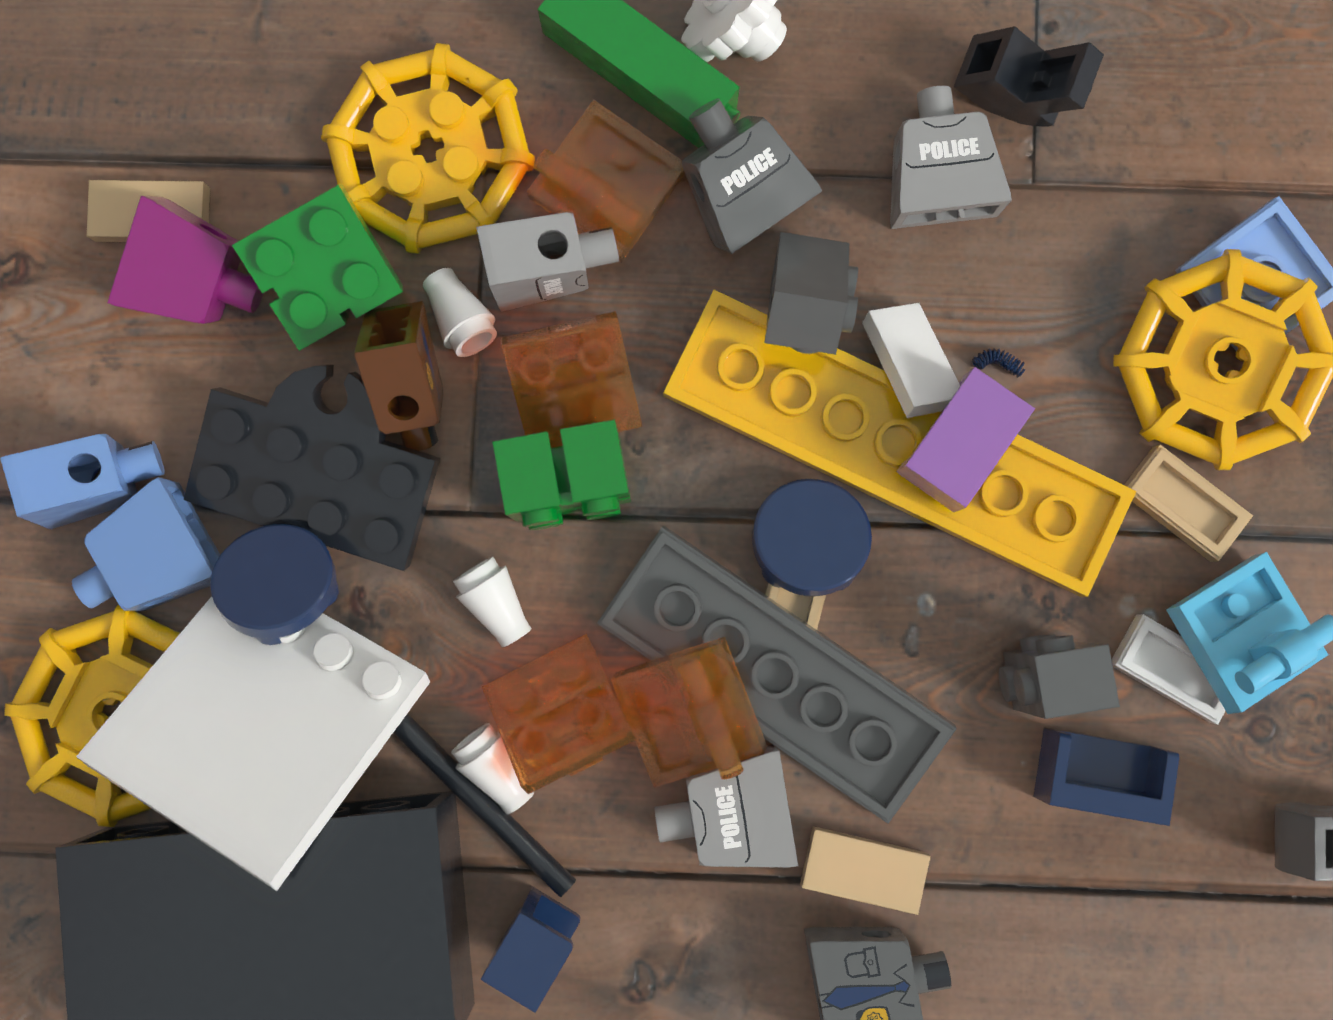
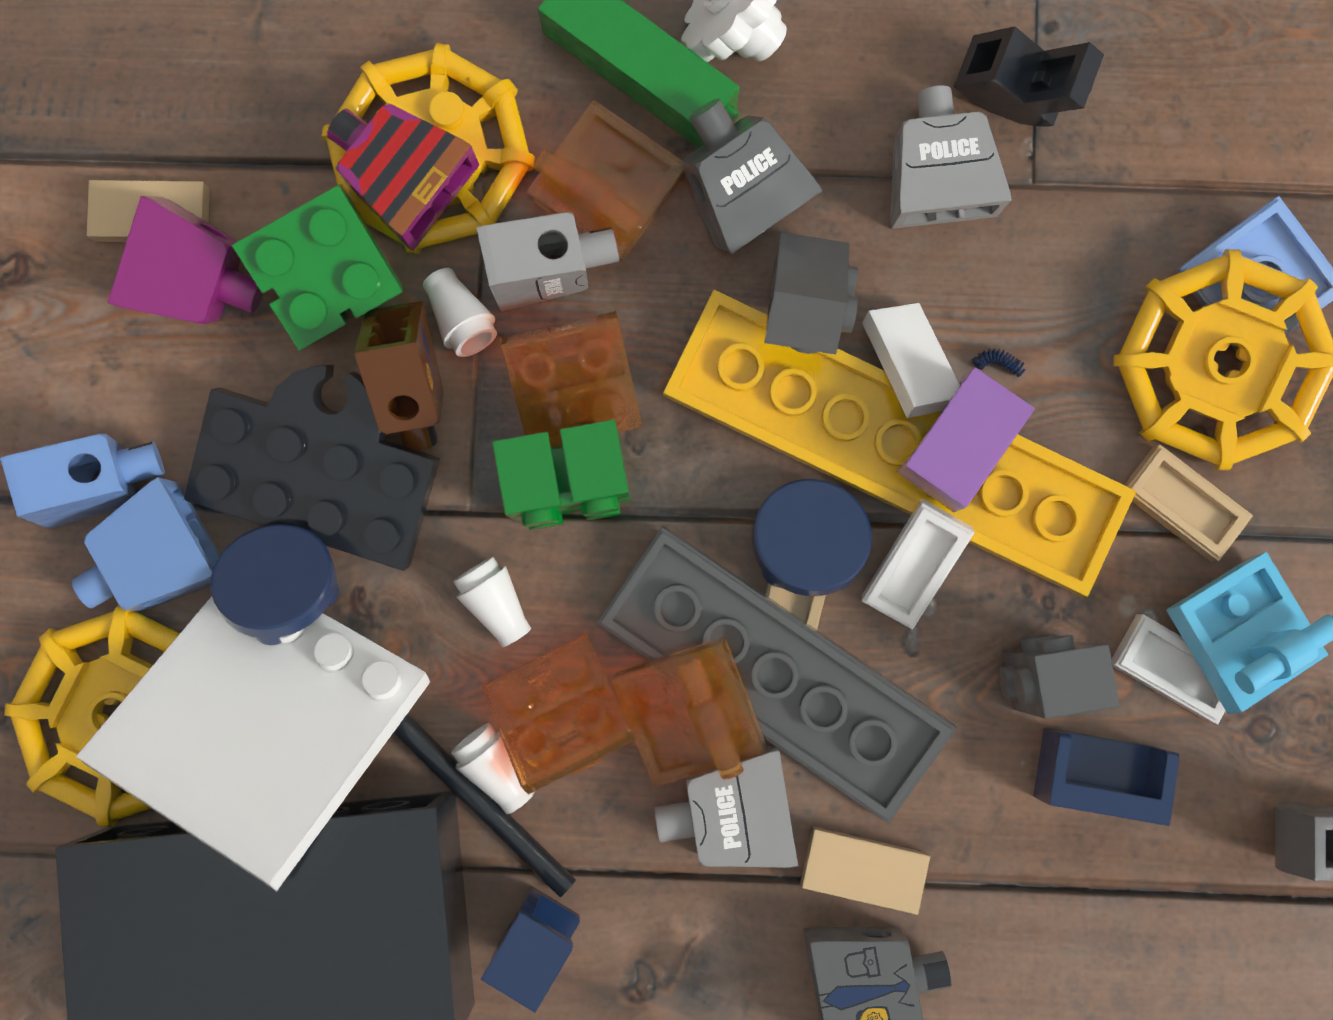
none -> torso [327,103,479,251]
none -> white tile [862,499,975,630]

